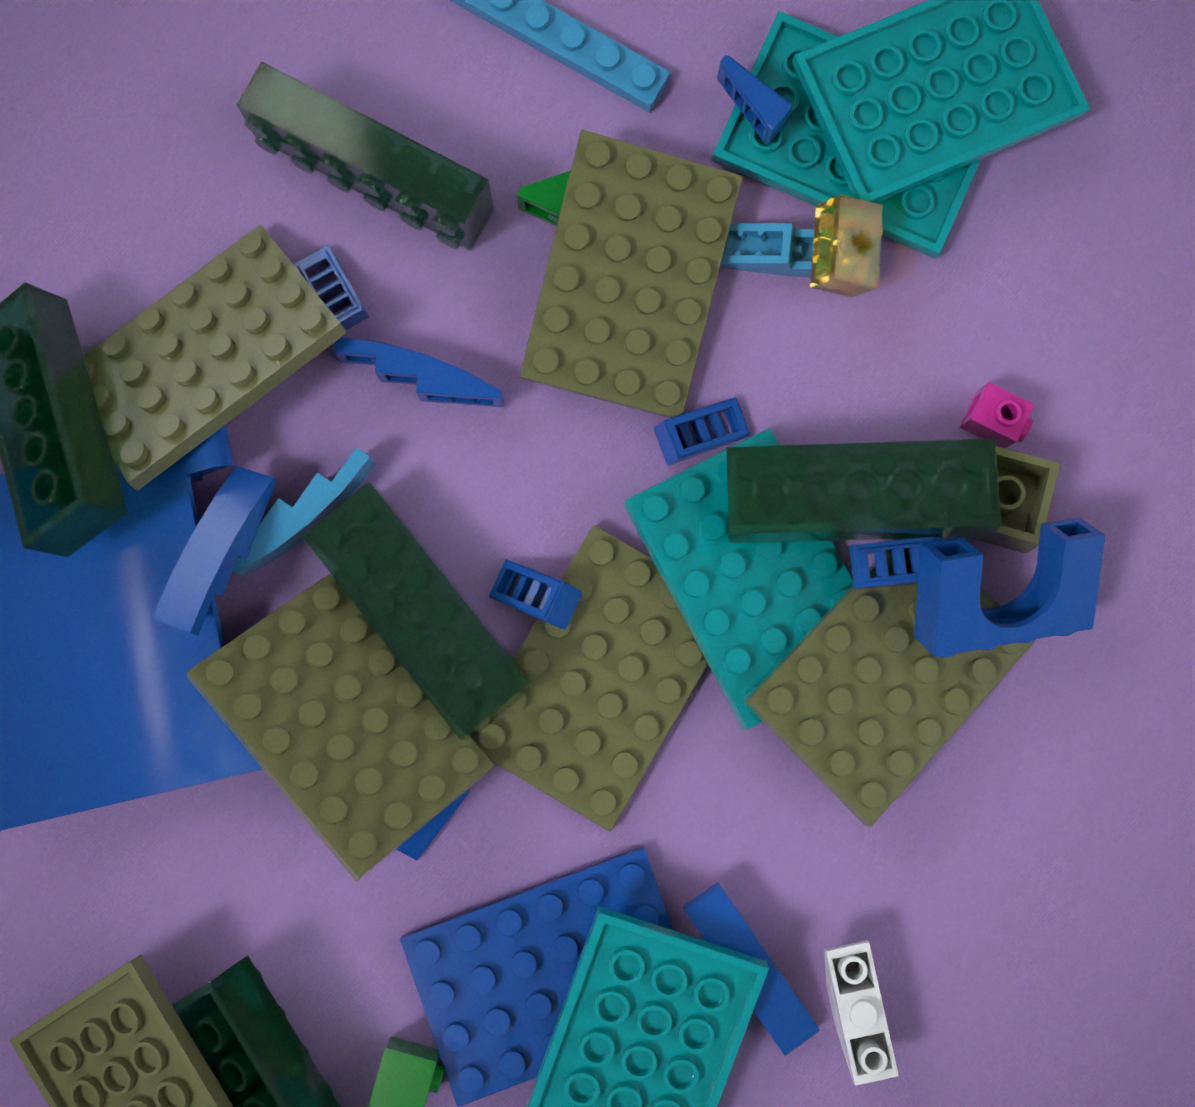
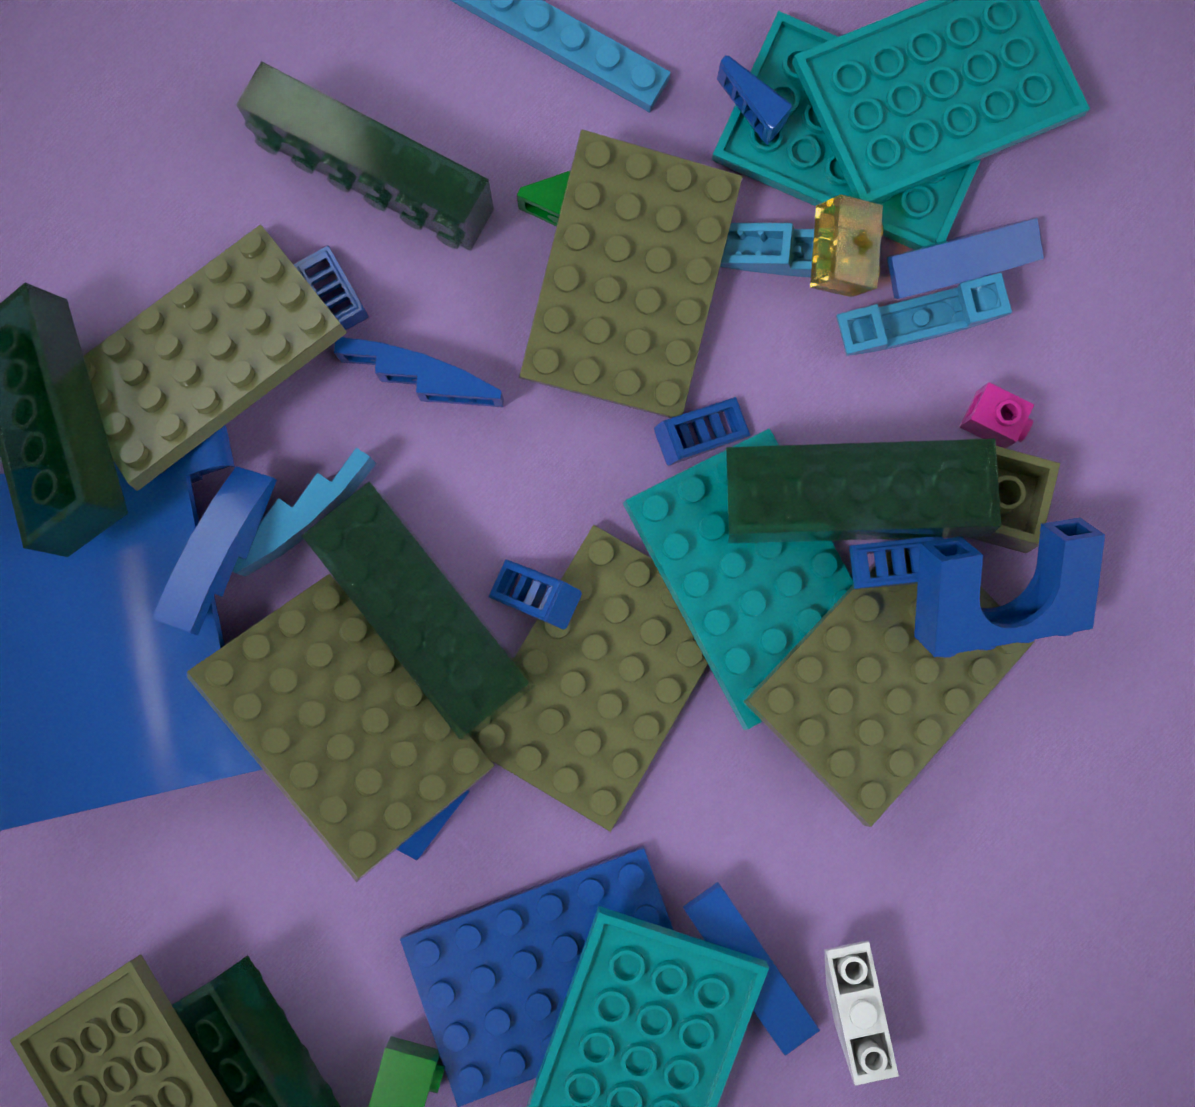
none -> dark azure slope [836,273,1012,356]
none -> blue slope [887,218,1044,299]

